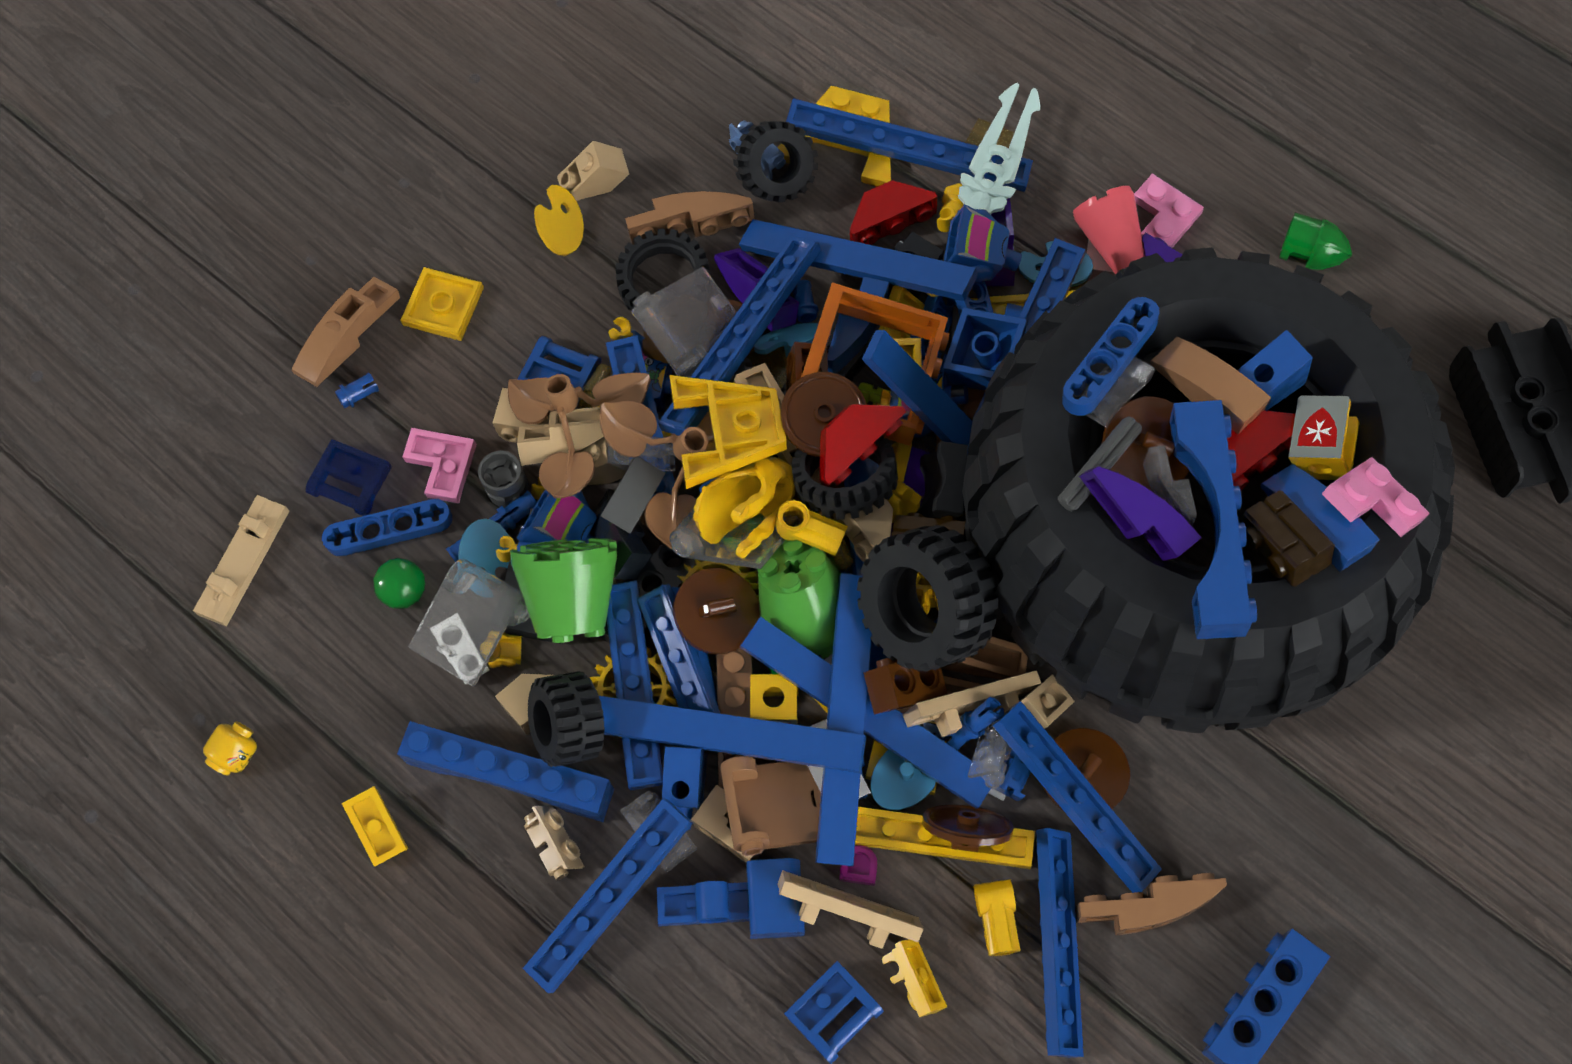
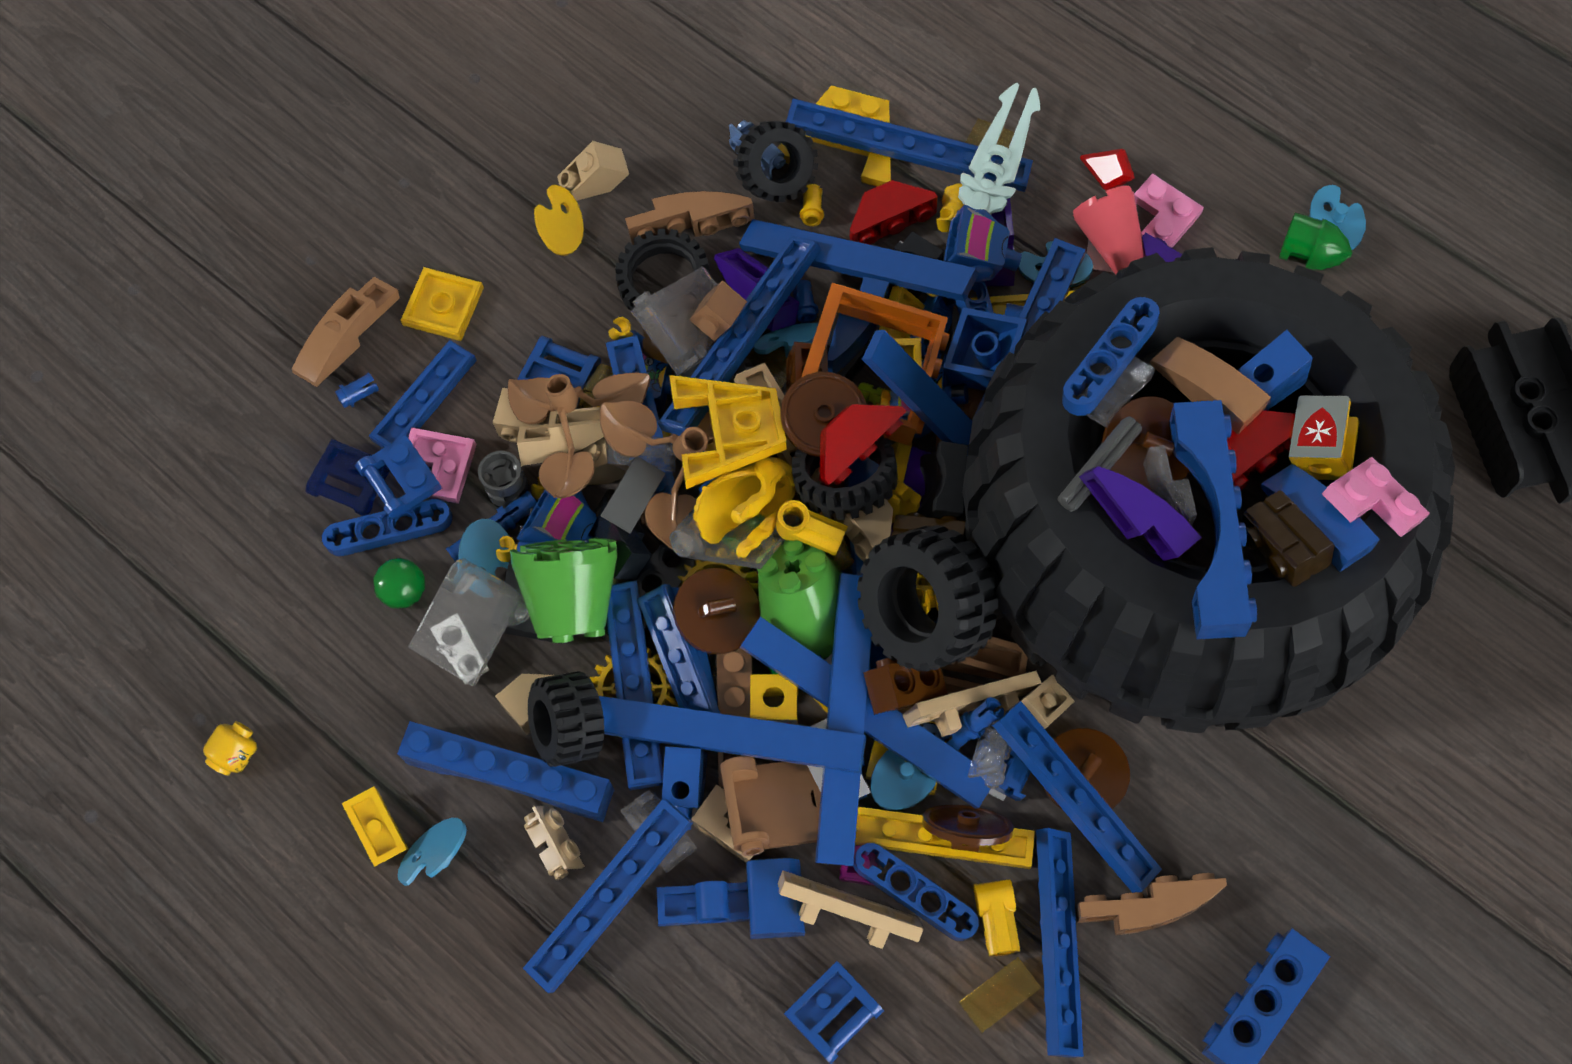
tan hinge [193,495,289,627] -> none
yellow arm [481,631,522,668] -> none
yellow plate [882,939,947,1017] -> none
none -> blue plate [355,434,442,518]
none -> blue tile [369,340,477,448]
none -> dark azure piece [398,818,467,886]
none -> medium nougat brick [689,280,747,341]
none -> yellow pin [800,184,824,226]
none -> blue beam [853,843,979,941]
none -> clear yellow plate [959,957,1041,1034]
none -> red piece [1080,149,1135,191]
none -> dark azure piece [1309,185,1366,250]

